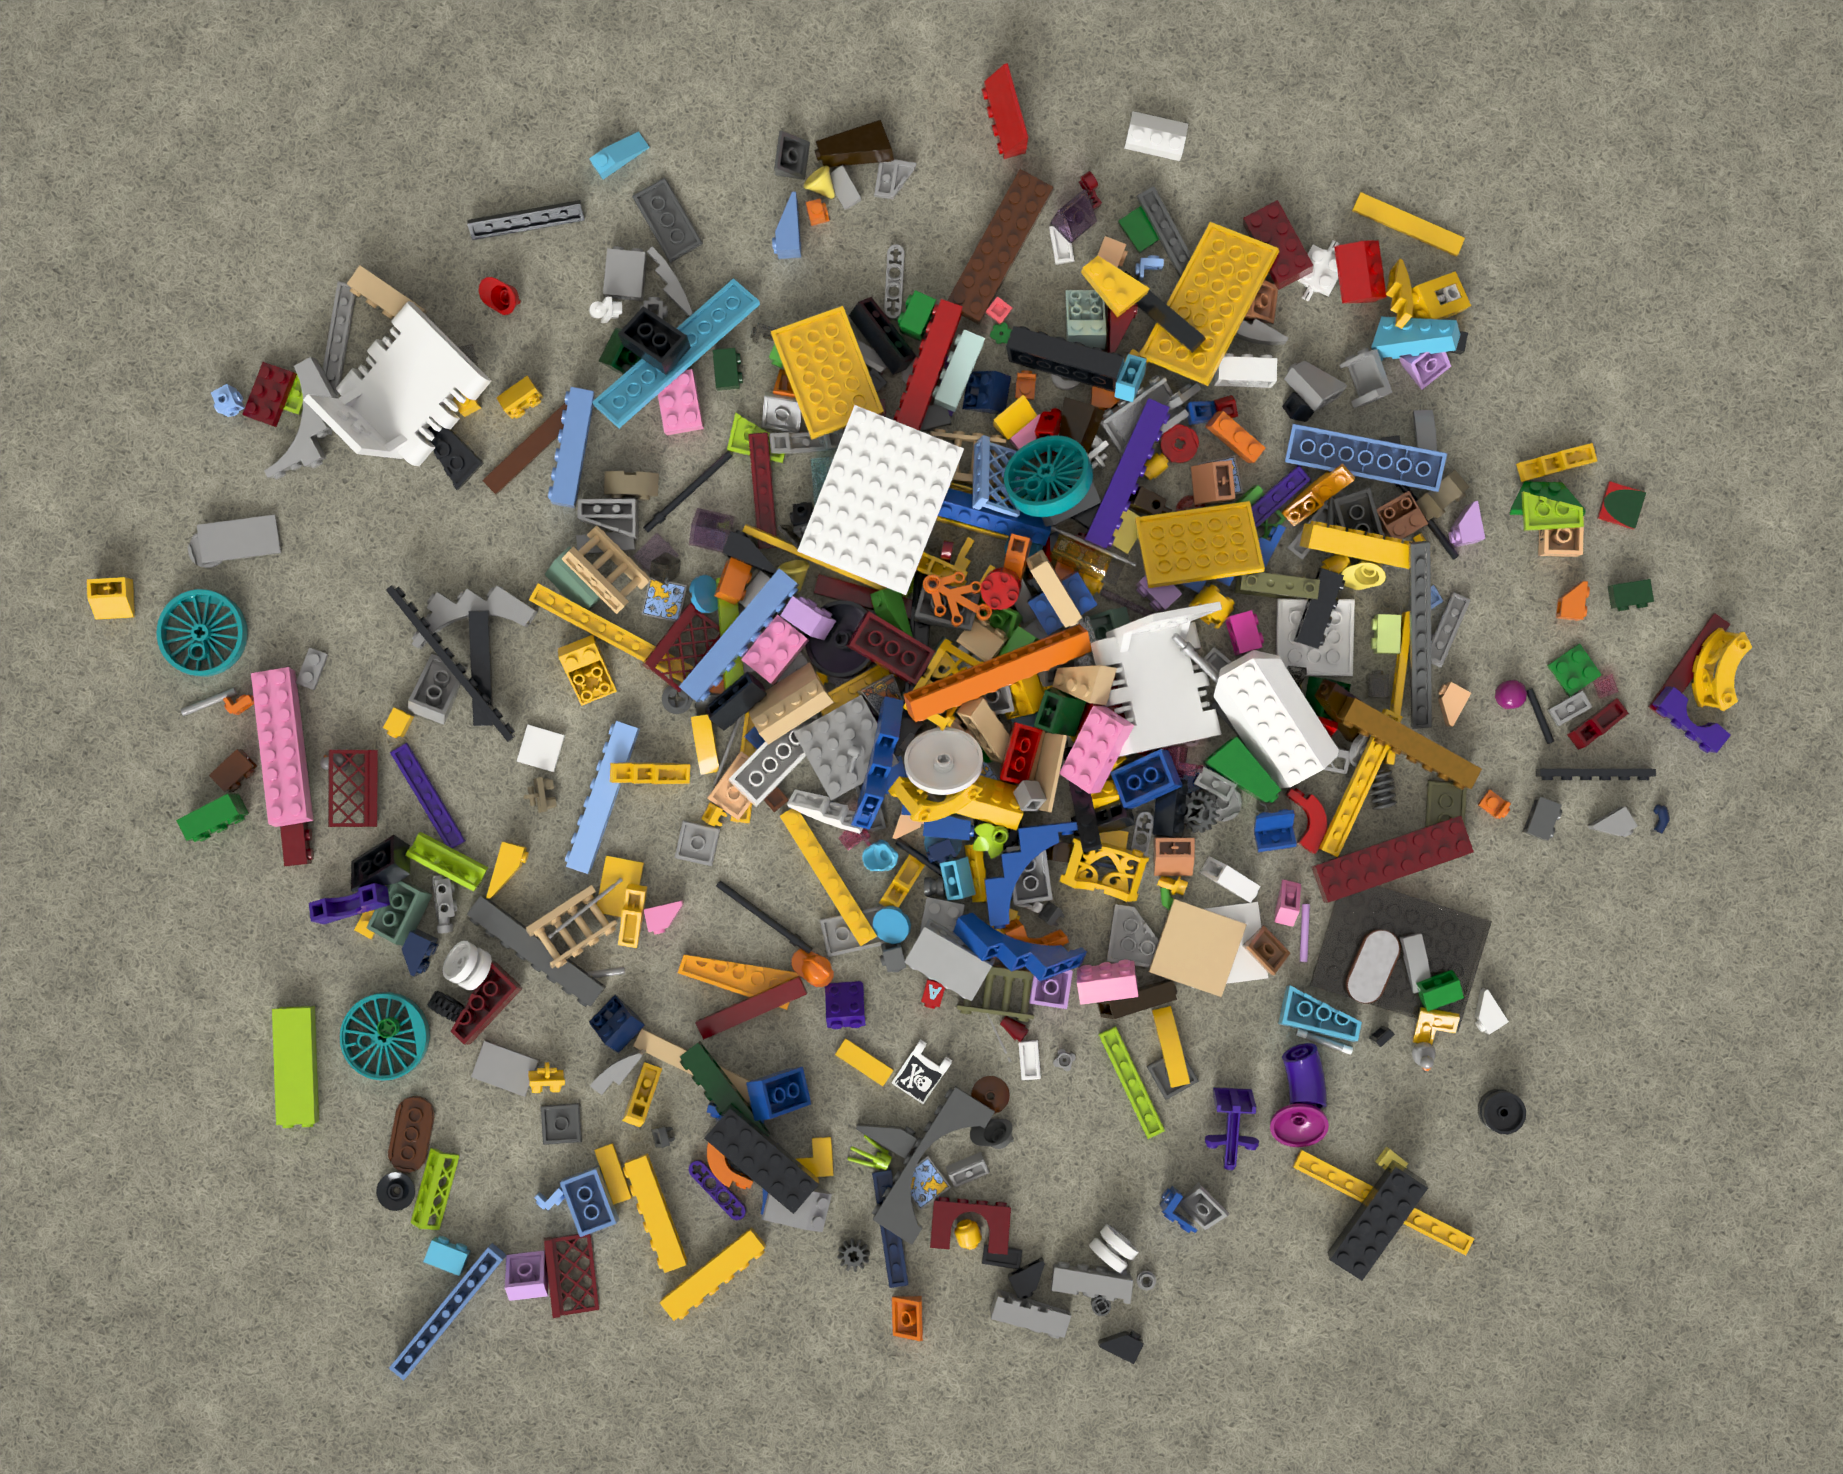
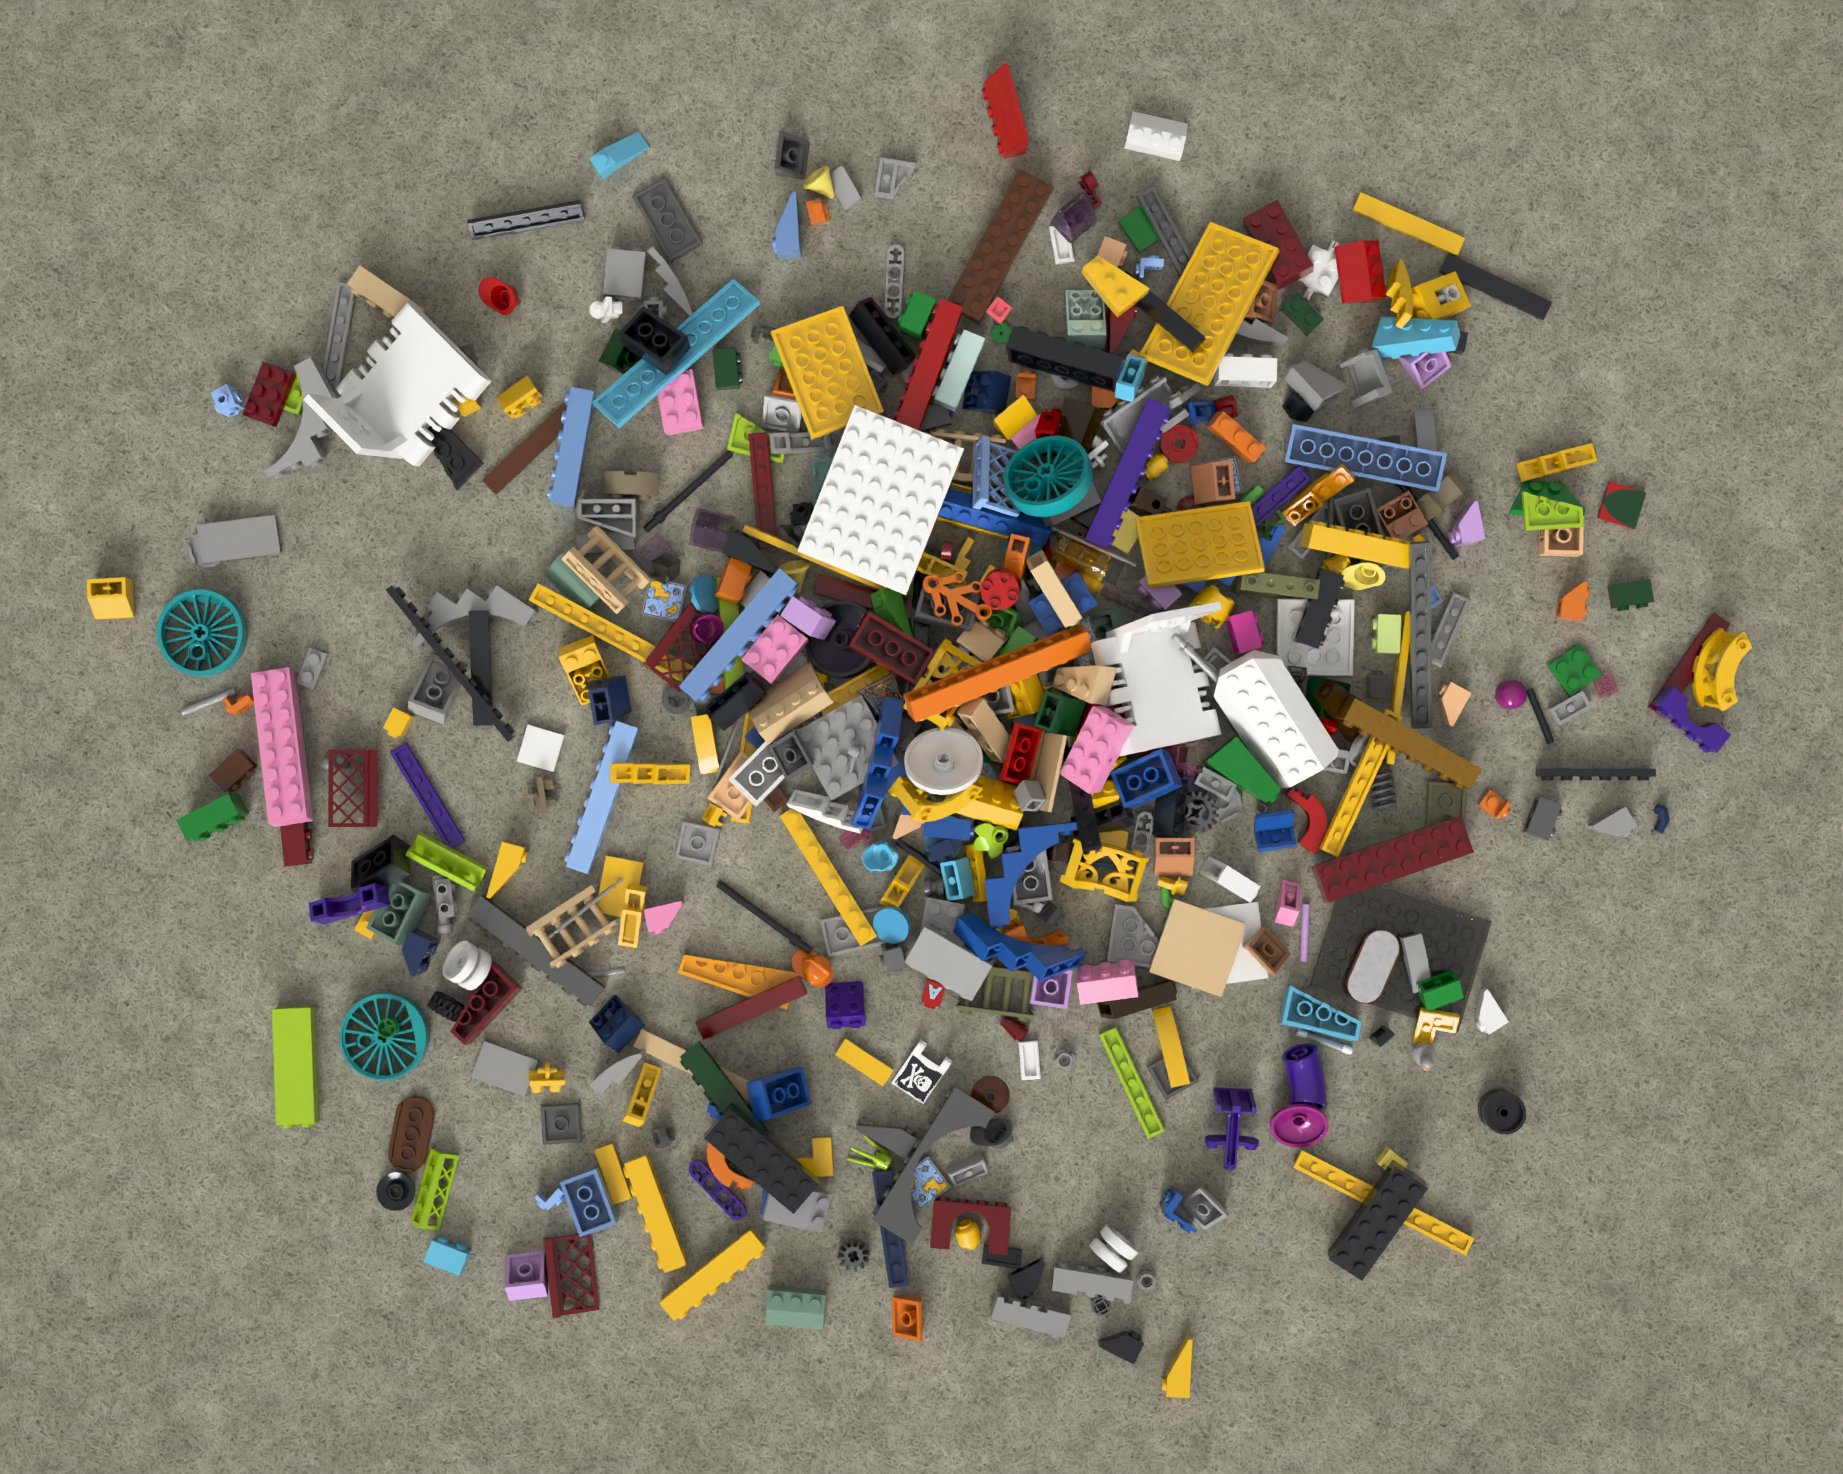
medium blue brick [389,1243,507,1381] -> none
dark brown slope [814,120,894,167] -> none
dark red slope [1567,698,1629,750] -> none
none -> dark blue slope [587,675,631,725]
none -> magenta hair [692,614,724,643]
none -> sand green slope [766,1285,827,1330]
none -> dark grey slope [768,730,814,780]
none -> yellow slope [1161,1335,1193,1398]
none -> dark green piece [1280,292,1324,337]
none -> black tile [1439,254,1552,320]

